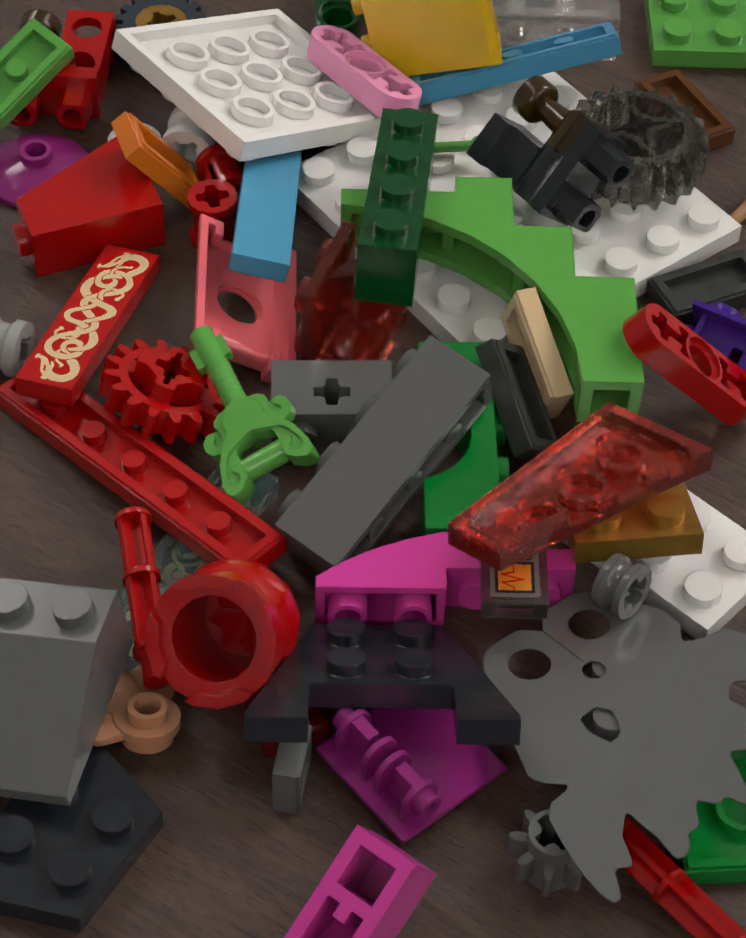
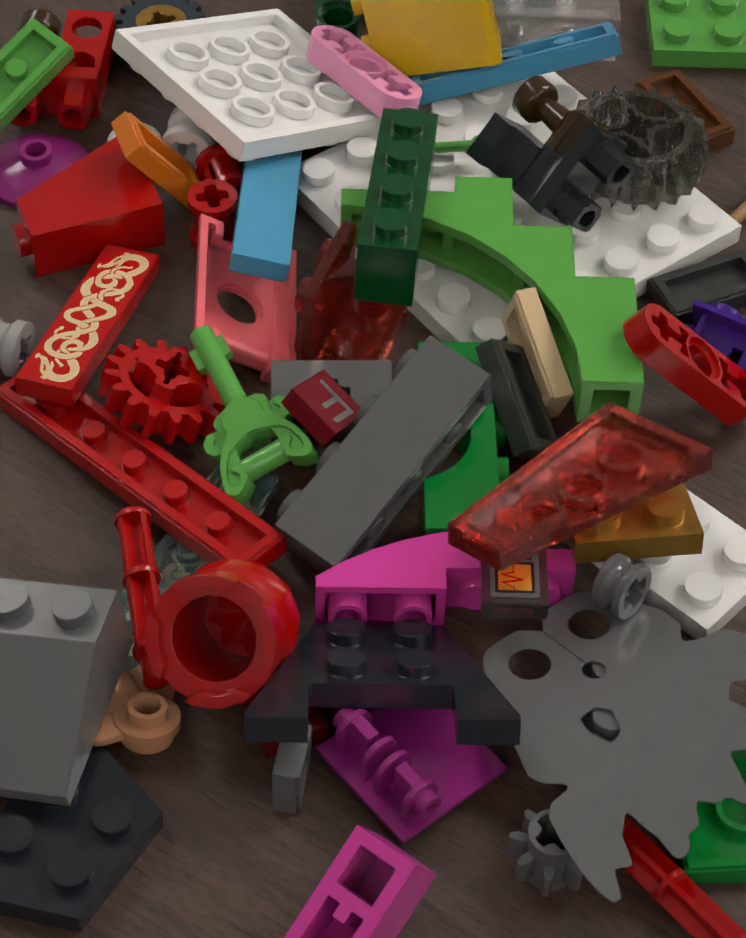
none -> dark red tile [281,369,361,447]

